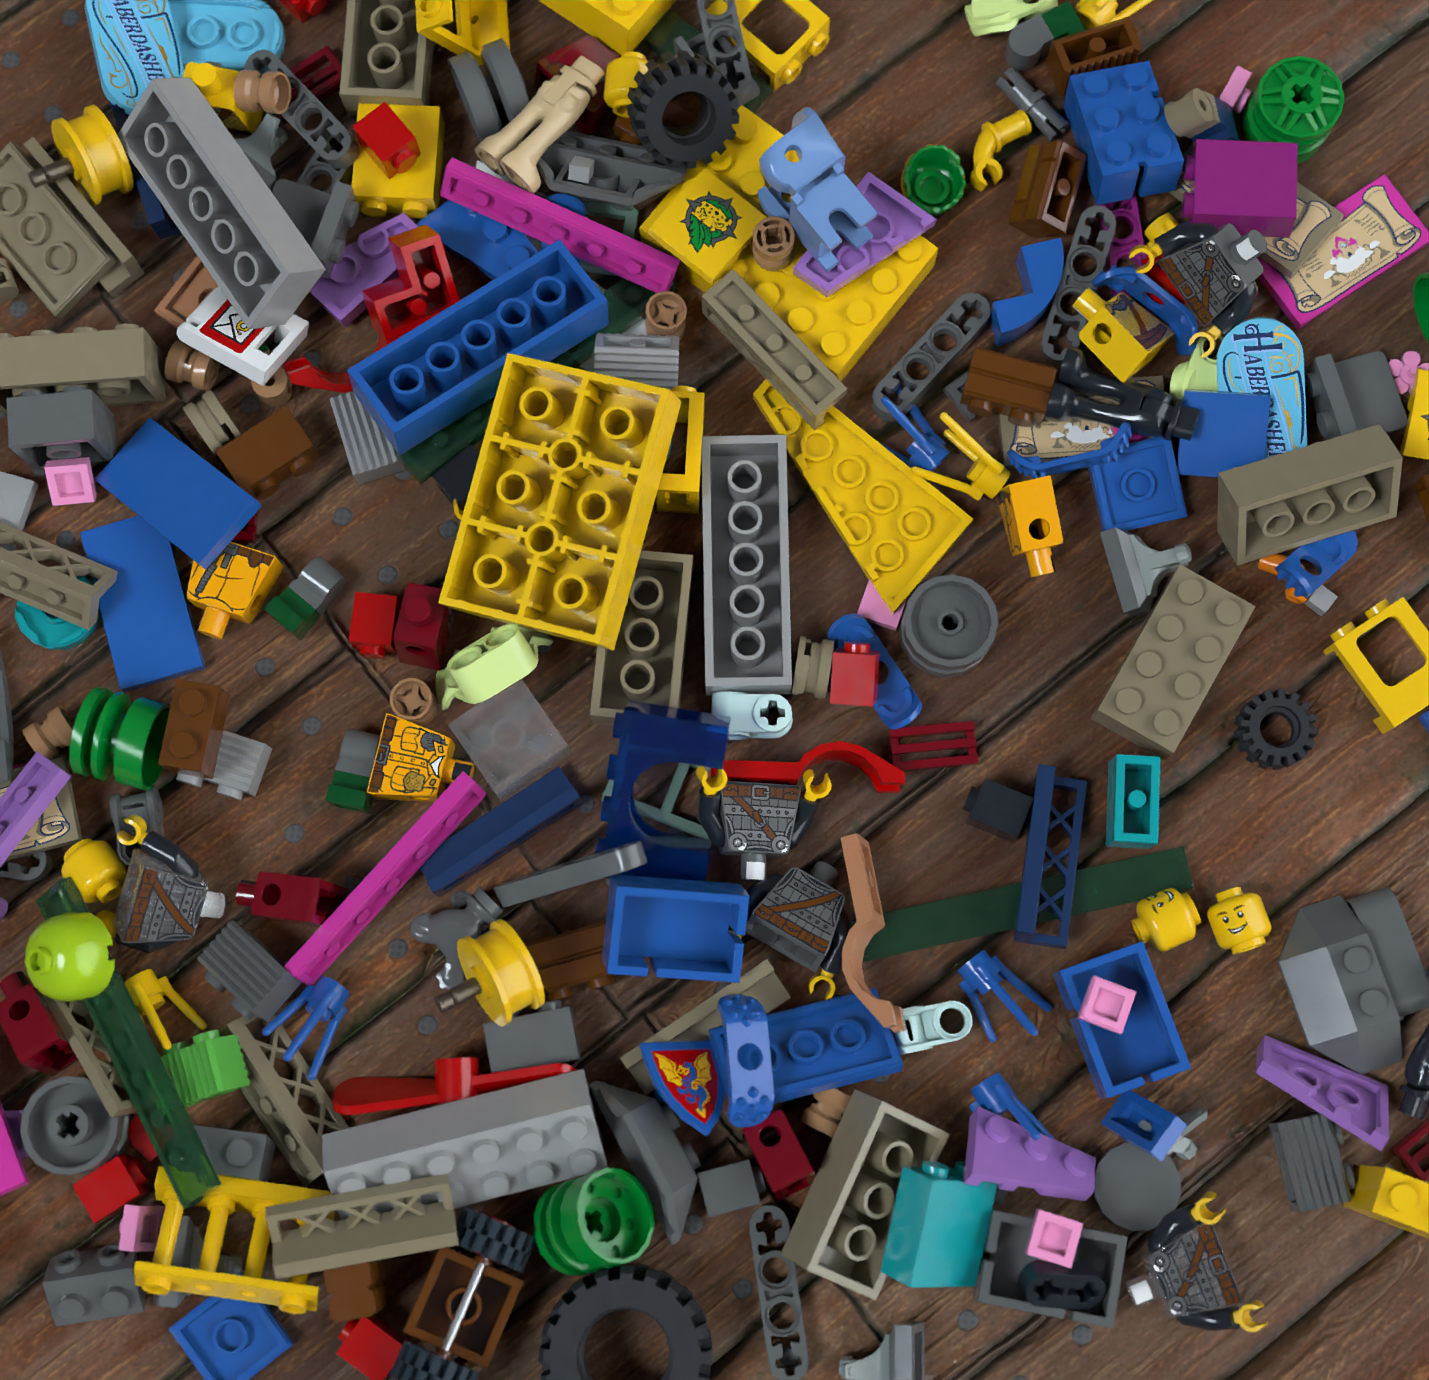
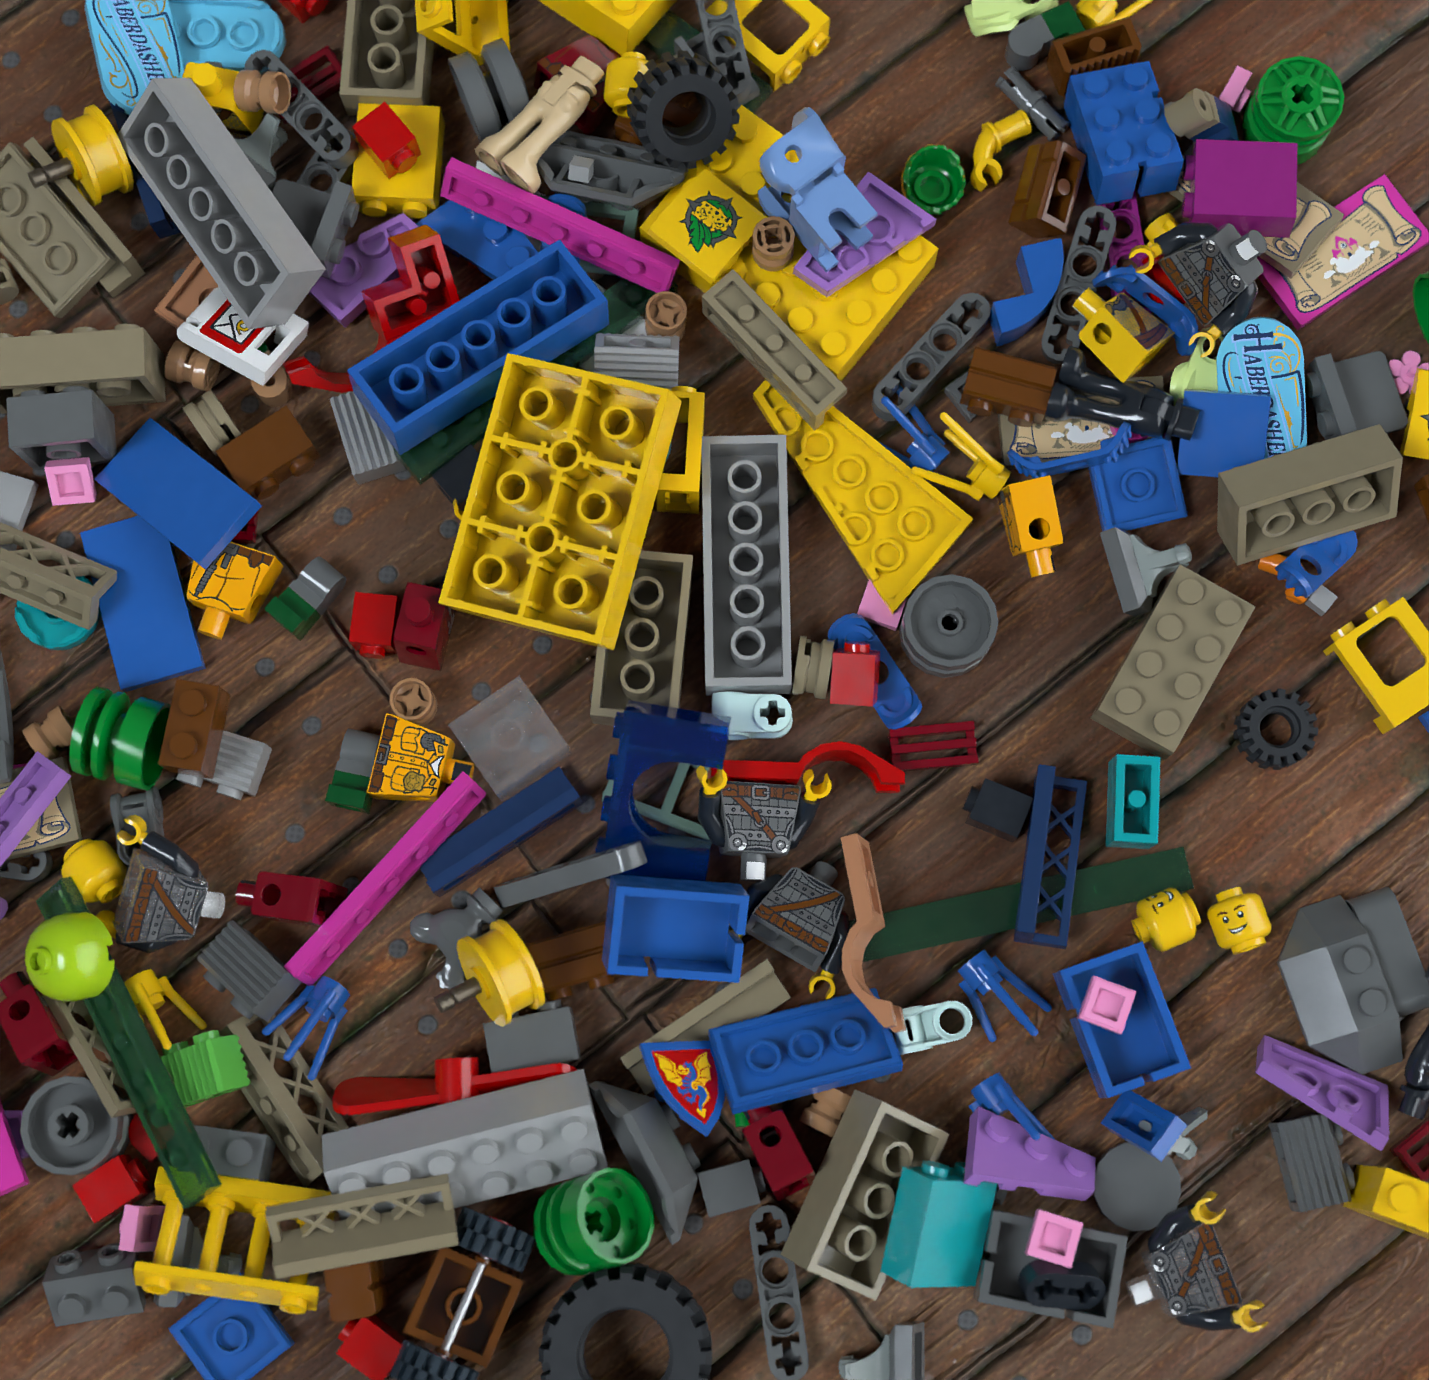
yellowish green piece [435,623,553,710] -> none
blue piece [717,994,774,1127] -> none

